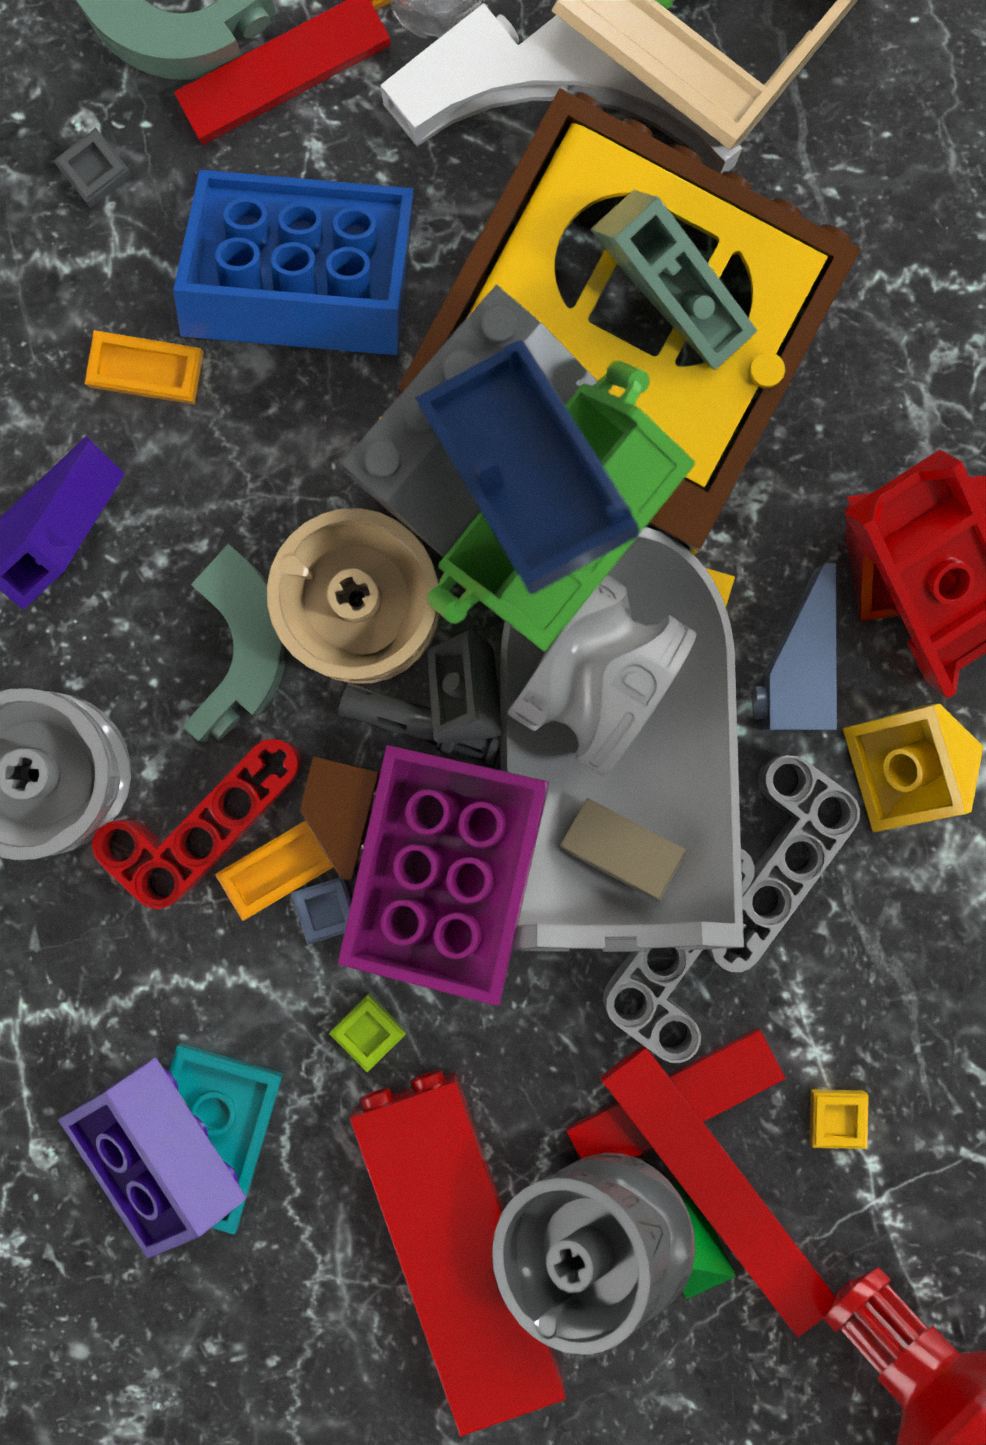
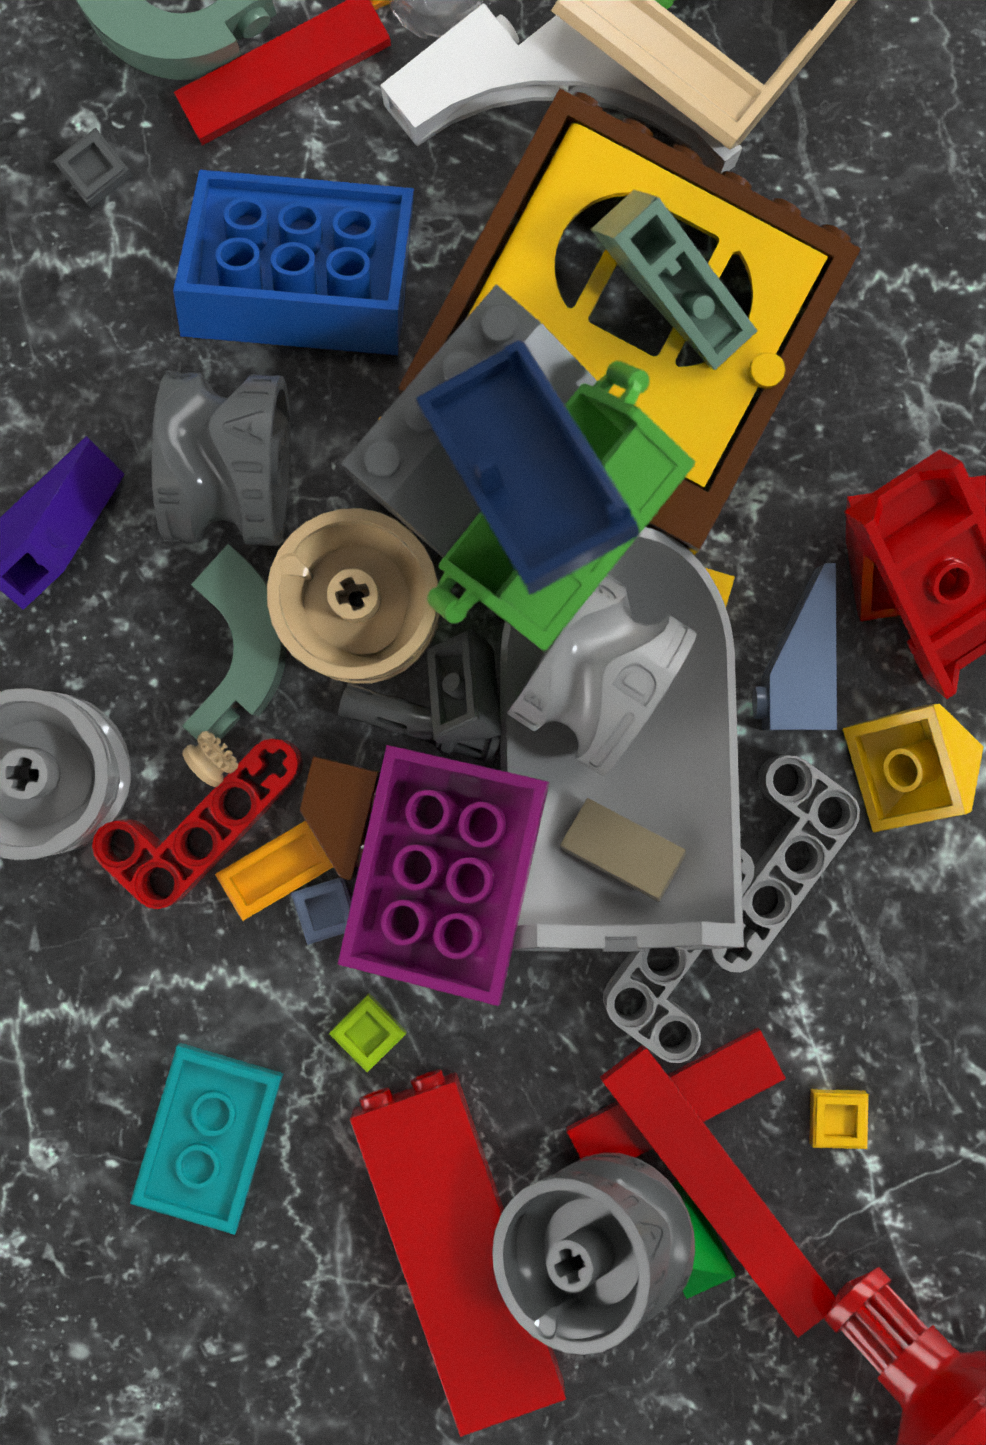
slope [58,1057,247,1259] -> none
light orange tile [85,330,204,405] -> none
none -> dark grey piece [152,371,291,546]
none -> tan bush [182,731,238,787]

